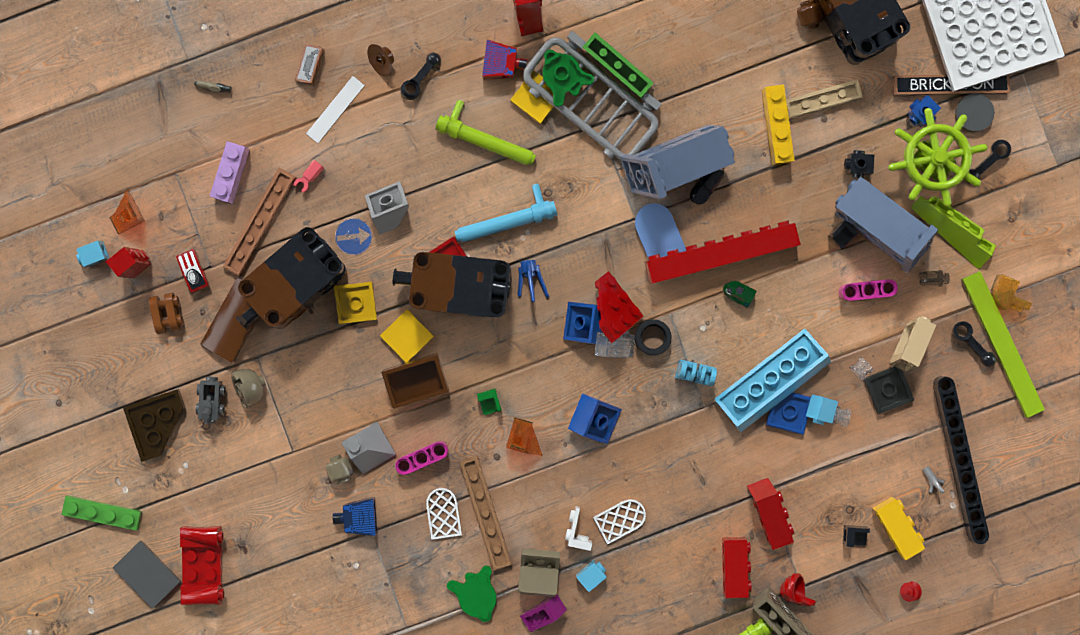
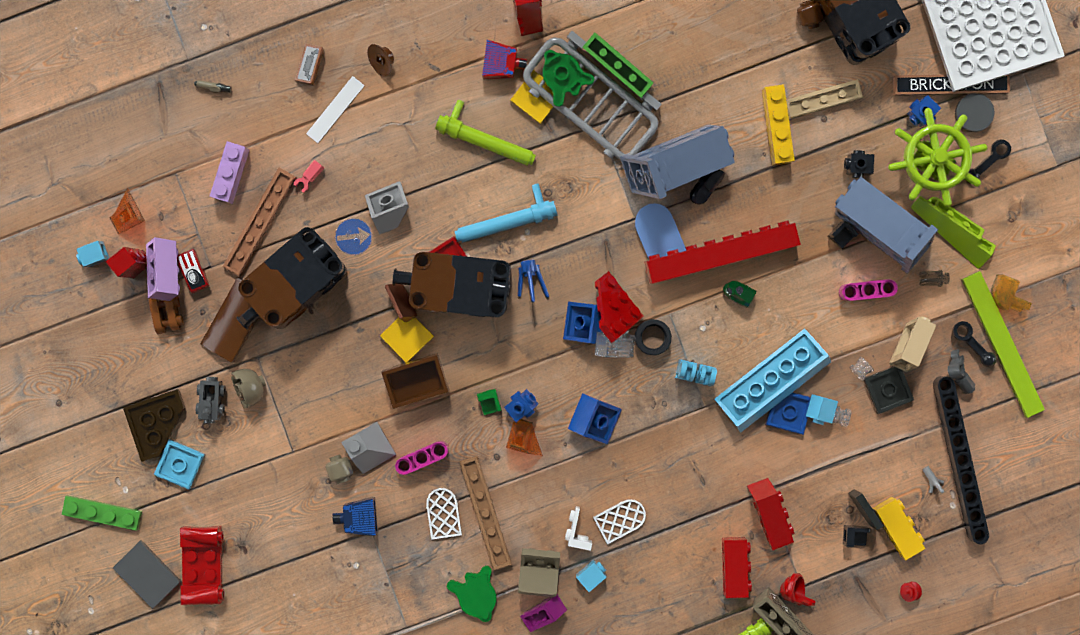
yellow tile [334,281,377,324] -> none
black piece [400,52,441,100] -> none
none -> lavender brick [146,237,180,301]
none -> medium azure tile [154,439,205,490]
none -> copper slope [385,284,417,322]
none -> blue brick [504,389,538,422]
none -> pearl dark grey tile [848,489,884,530]
none -> dark grey bar [948,349,975,394]

